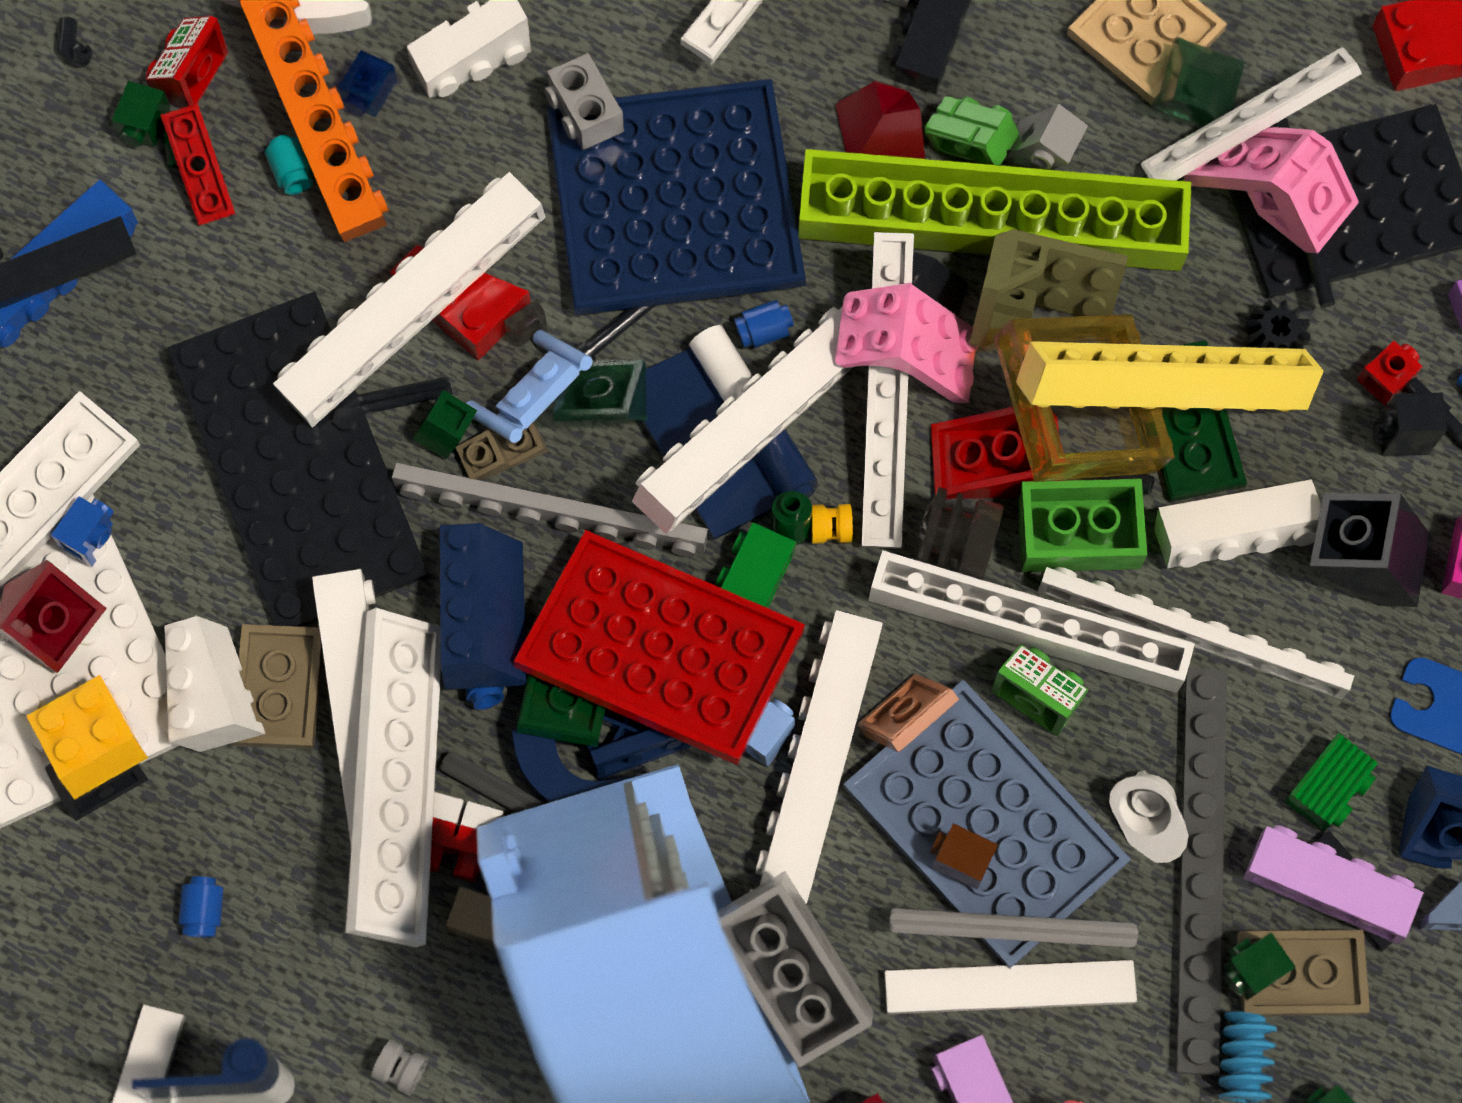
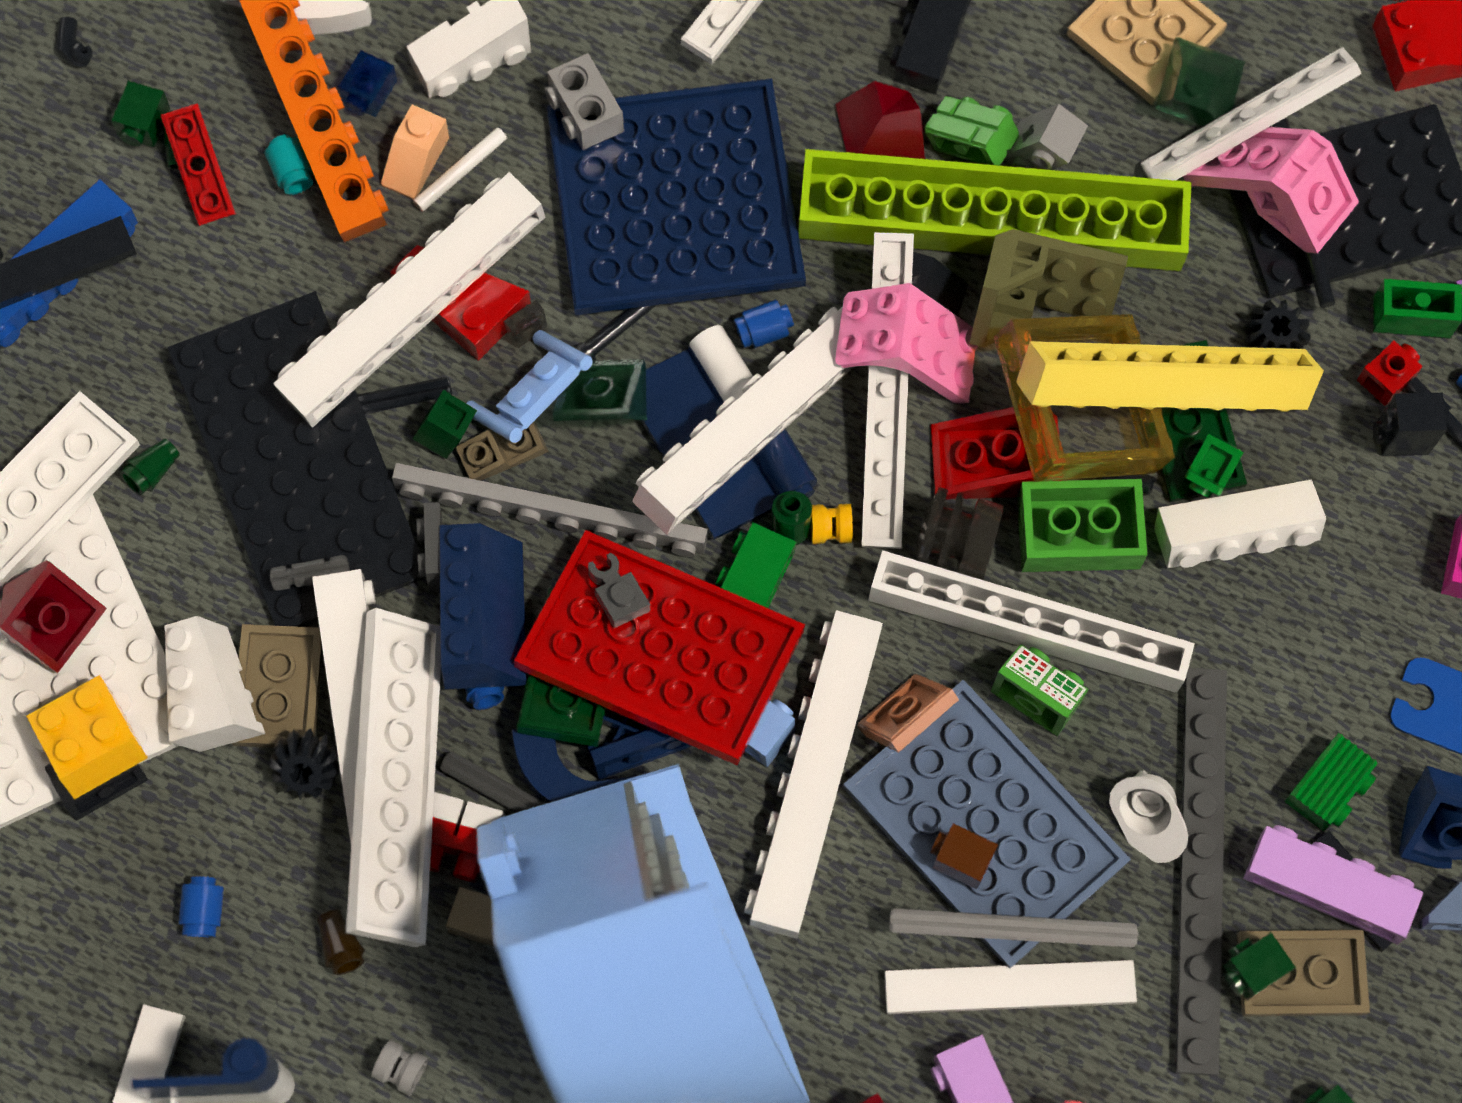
blue brick [51,496,114,567] -> none
red slope [146,16,229,109] -> none
light grey brick [717,871,874,1068] -> none
white plate [1037,567,1354,699] -> none
dark azure piece [1217,1012,1277,1103] -> none
black slope [1310,493,1430,607] -> none
none -> dark green cone [120,439,180,495]
none -> black gear [269,728,340,800]
none -> dark grey axle [270,555,350,591]
none -> dark brown cone [317,910,365,975]
none -> light nougat slope [381,105,449,200]
none -> white bar [413,127,507,212]
none -> dark grey plate [417,502,443,592]
none -> dark grey plate [588,553,650,628]
none -> green bracket [1185,433,1244,498]
none -> green brick [1373,279,1462,338]

